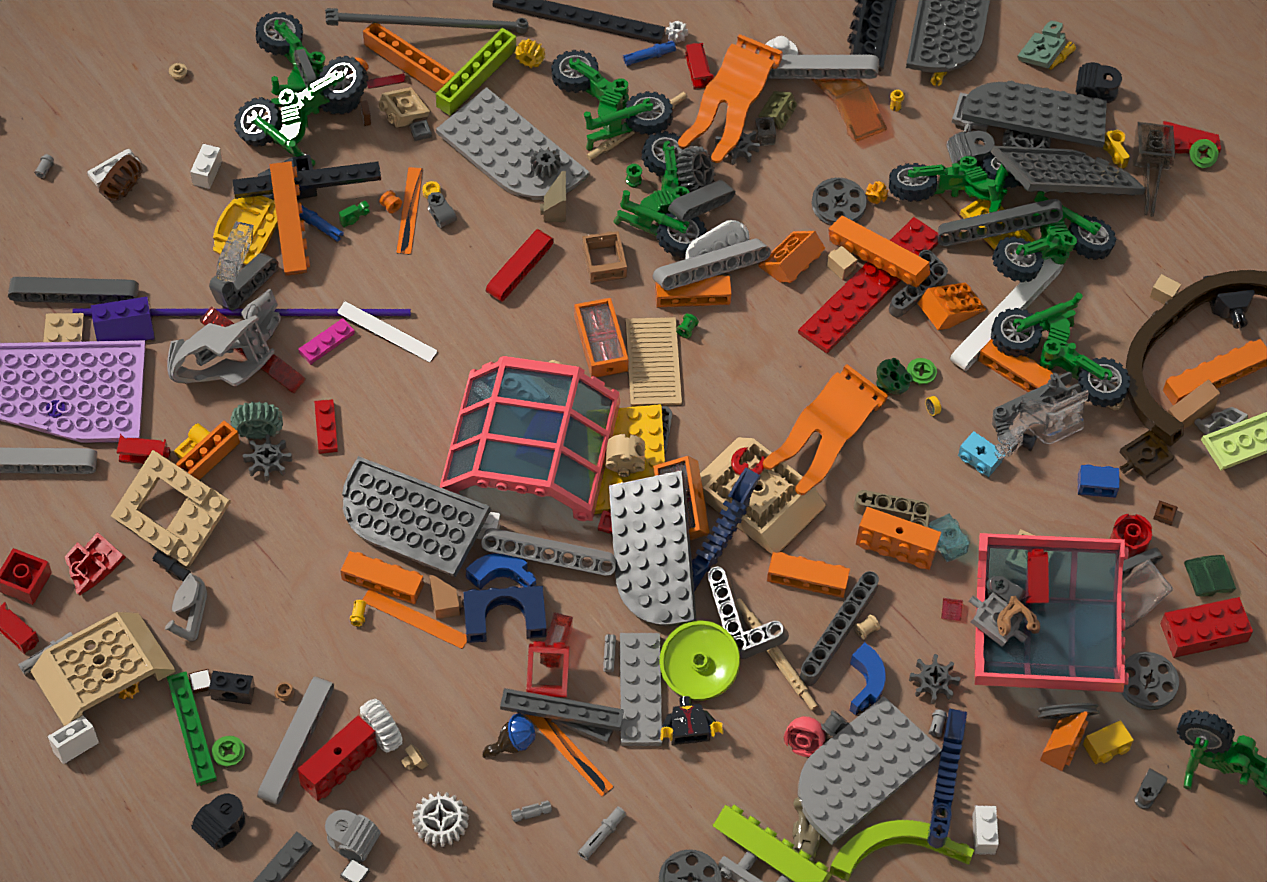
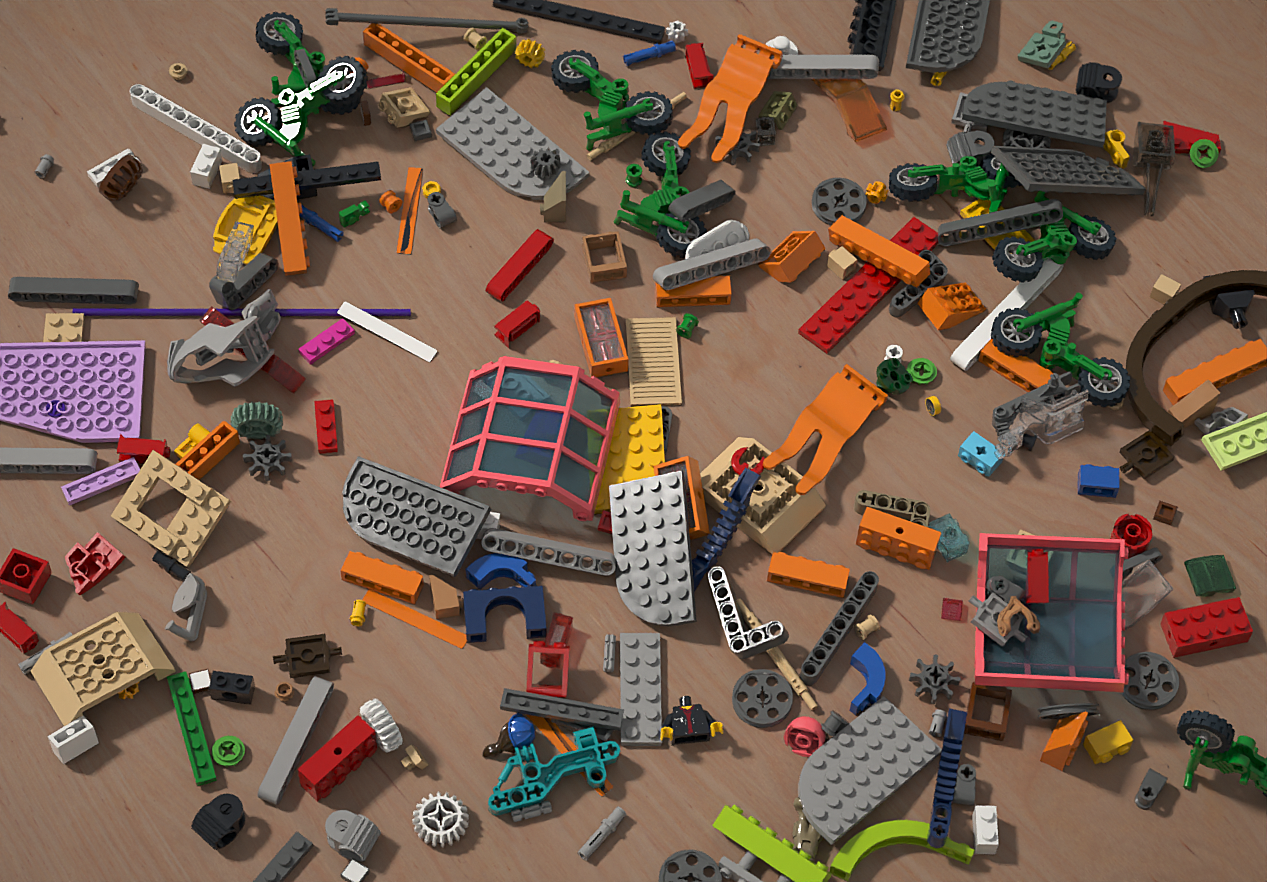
dark purple slope [91,297,155,341] -> none
tan brick [606,434,645,477] -> none
lime dish [660,621,740,701] -> none
dark grey gear [676,146,716,192] -> none
none -> lavender plate [61,457,140,506]
none -> white beam [130,84,262,173]
none -> tan brick [219,163,240,194]
none -> dark brown plate [273,634,342,678]
none -> tan bush [463,28,487,50]
none -> teal beam [488,727,620,816]
none -> red window [494,300,540,348]
none -> dark grey wedge [732,669,793,728]
none -> white bush [884,345,903,363]
none -> dark grey piece [953,764,976,806]
none -> reddish brown window [964,682,1012,741]

